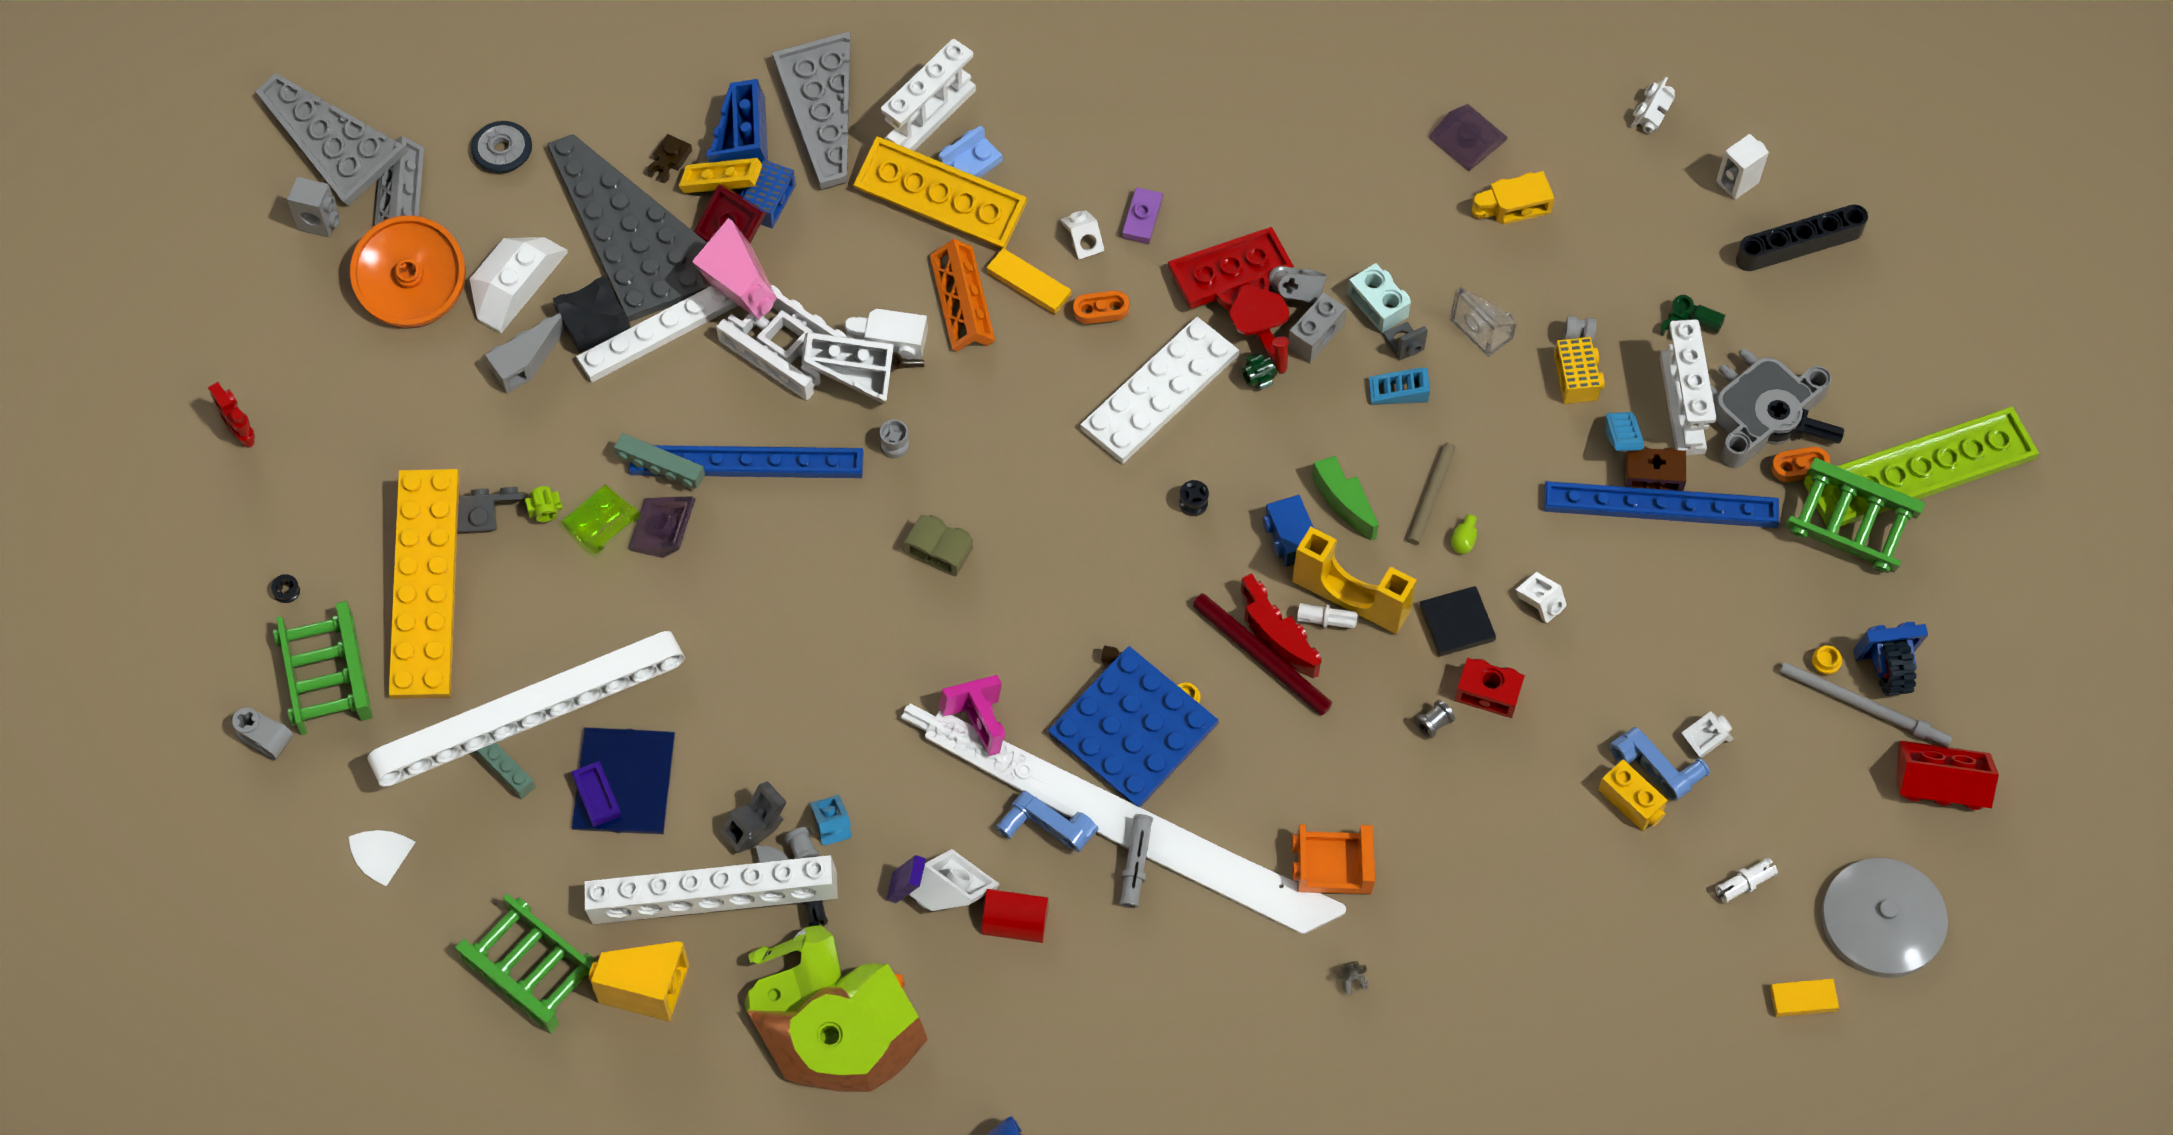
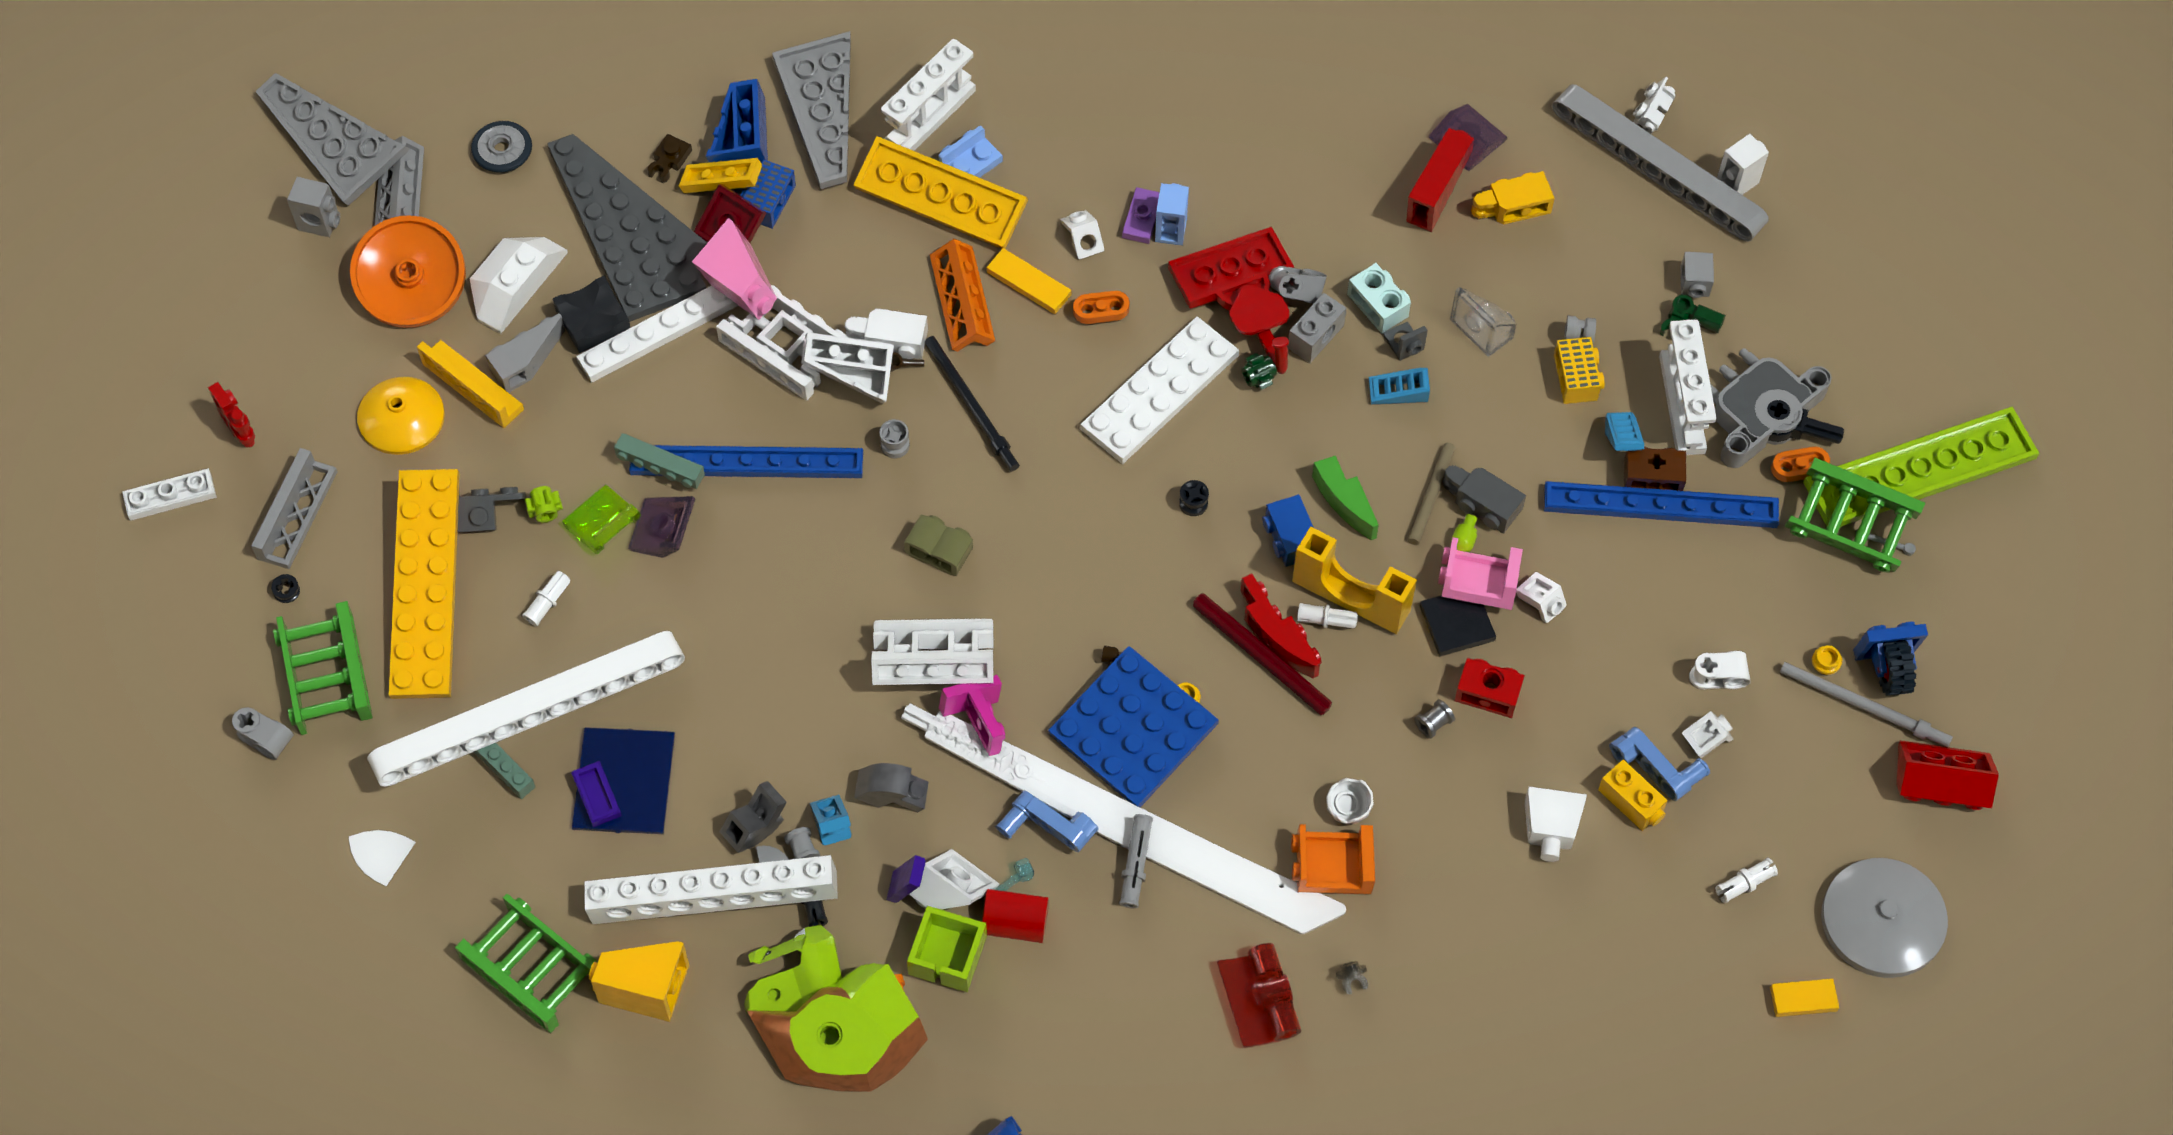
black beam [1736,204,1868,271] -> none
none -> white tile [122,468,217,521]
none -> light grey fence [251,448,338,569]
none -> yellow dish [357,377,445,455]
none -> yellow fence [417,340,524,428]
none -> white axle [522,571,570,626]
none -> flat silver brick [854,763,929,812]
none -> white fence [871,619,994,685]
none -> lime piece [907,906,987,993]
none -> black bar [925,336,1020,472]
none -> clear light blue hand [996,858,1034,891]
none -> light blue brick [1155,183,1189,246]
none -> clear red panel [1217,943,1302,1048]
none -> white hair [1326,778,1373,825]
none -> red slope [1406,128,1474,232]
none -> bright pink panel [1438,537,1523,610]
none -> dark grey hinge [1443,465,1526,534]
none -> white torso [1525,787,1587,862]
none -> light grey beam [1552,84,1769,242]
none -> light grey brick [1680,252,1714,298]
none -> white piece [1689,651,1750,690]
none -> light grey hinge [1855,529,1916,556]

